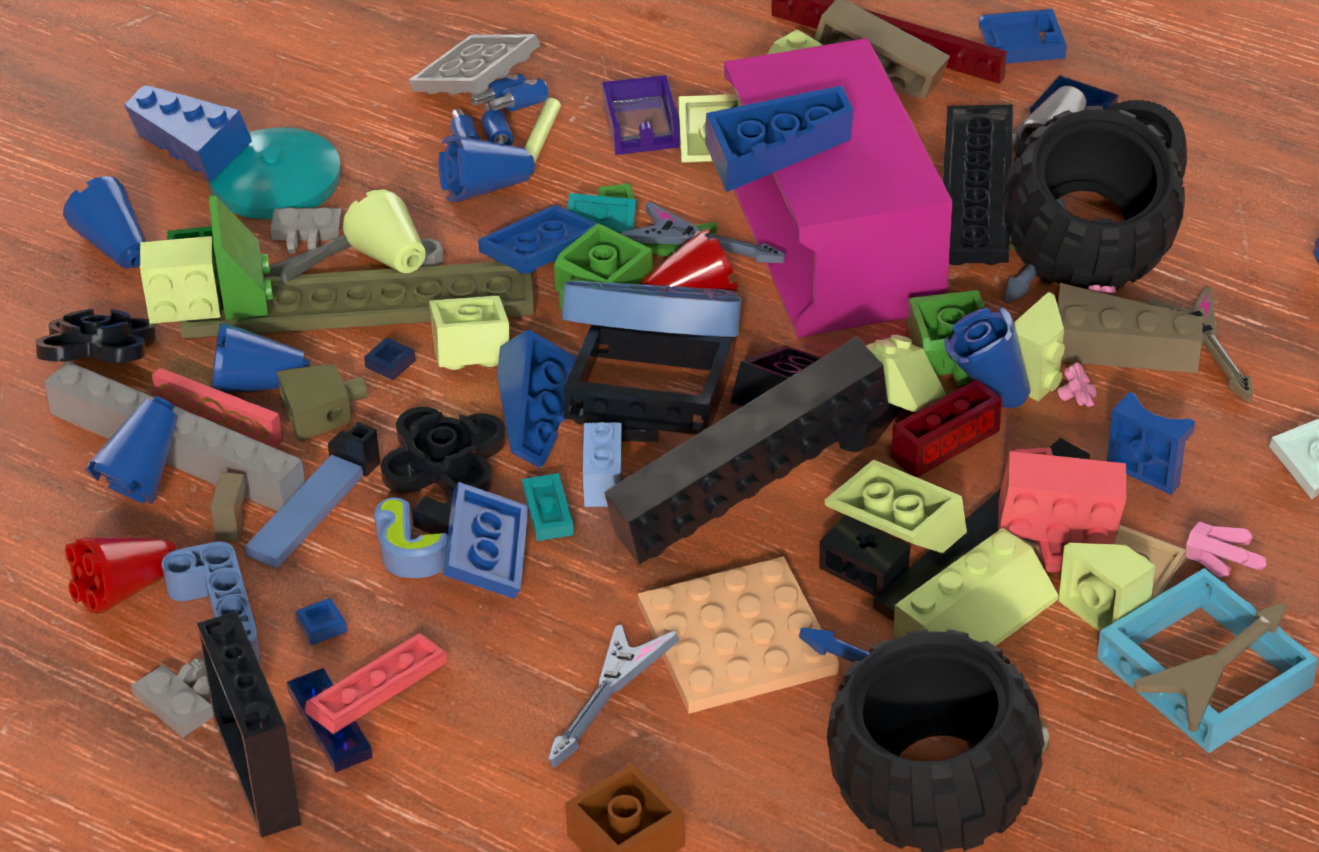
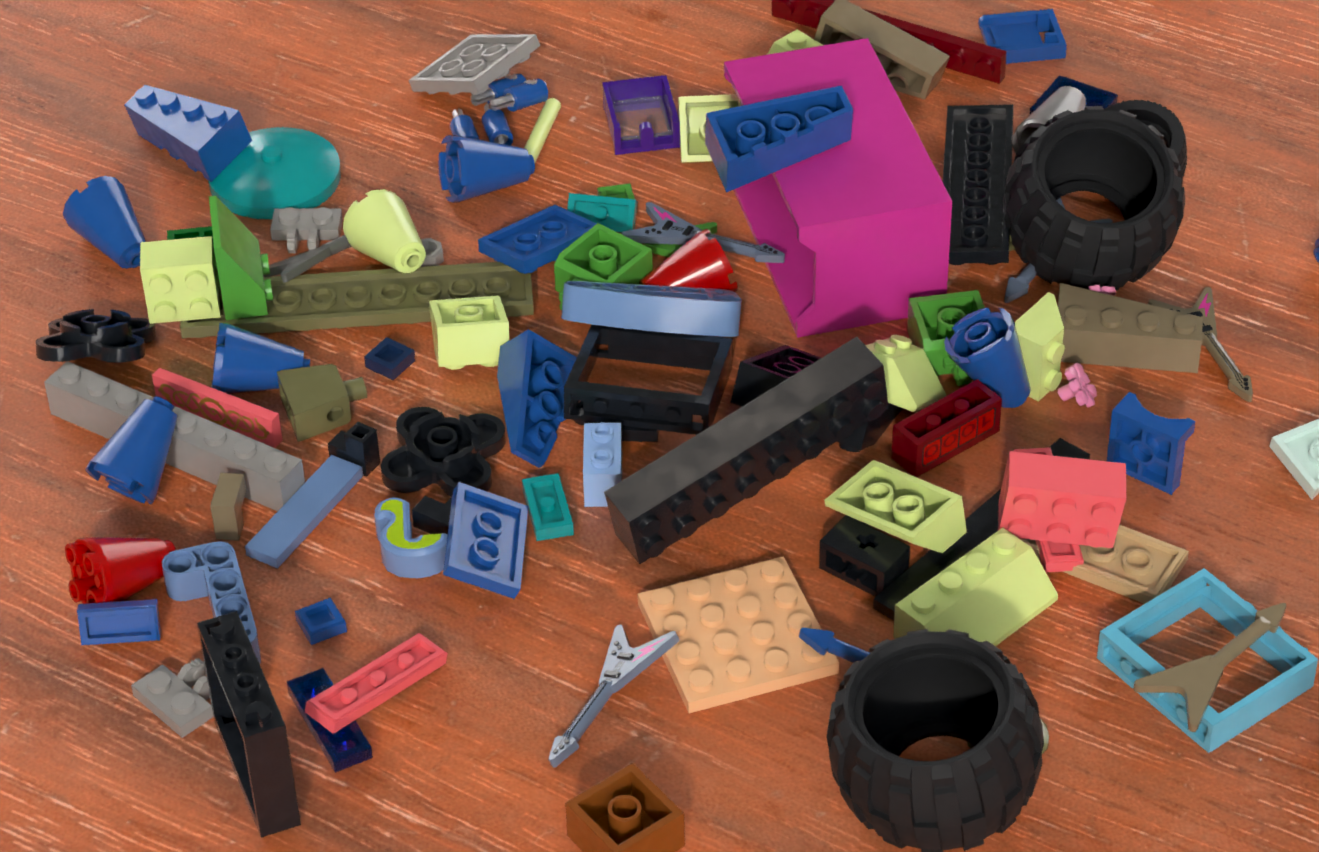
yellowish green slope [1059,543,1155,632] -> none
bright pink rock [1186,521,1267,579] -> none
none -> blue tile [77,599,161,645]

